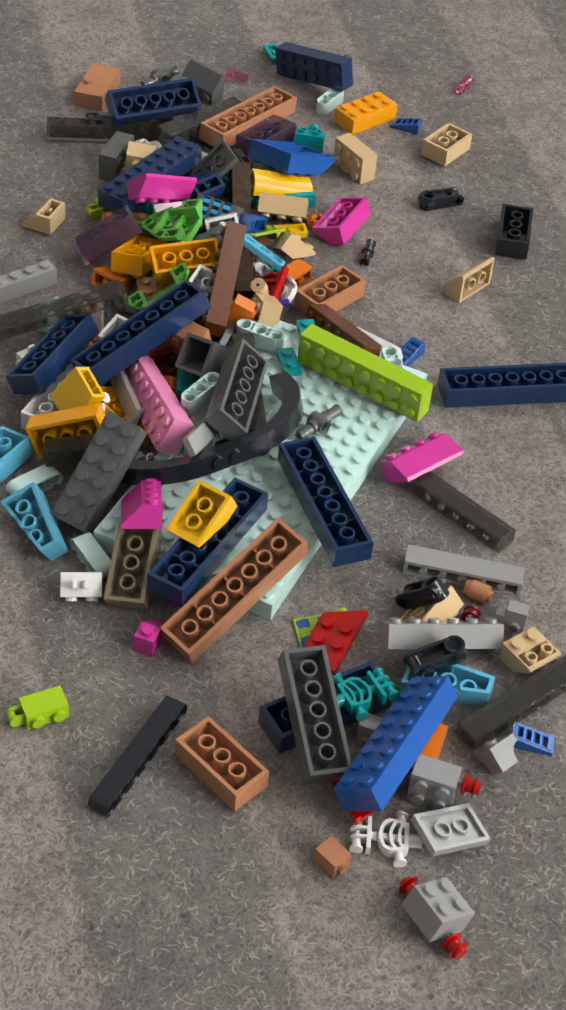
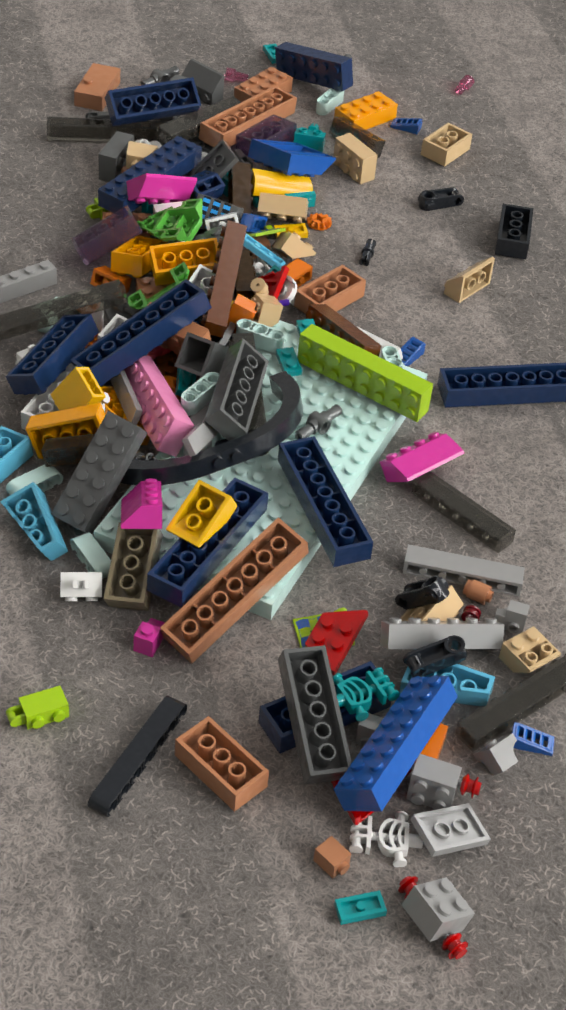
tan slope [22,198,66,235] -> none
dark pink slope [312,197,371,246] -> none
none -> nougat brick [234,67,293,104]
none -> clear smoke brick [329,117,386,158]
none -> teal plate [334,890,387,925]

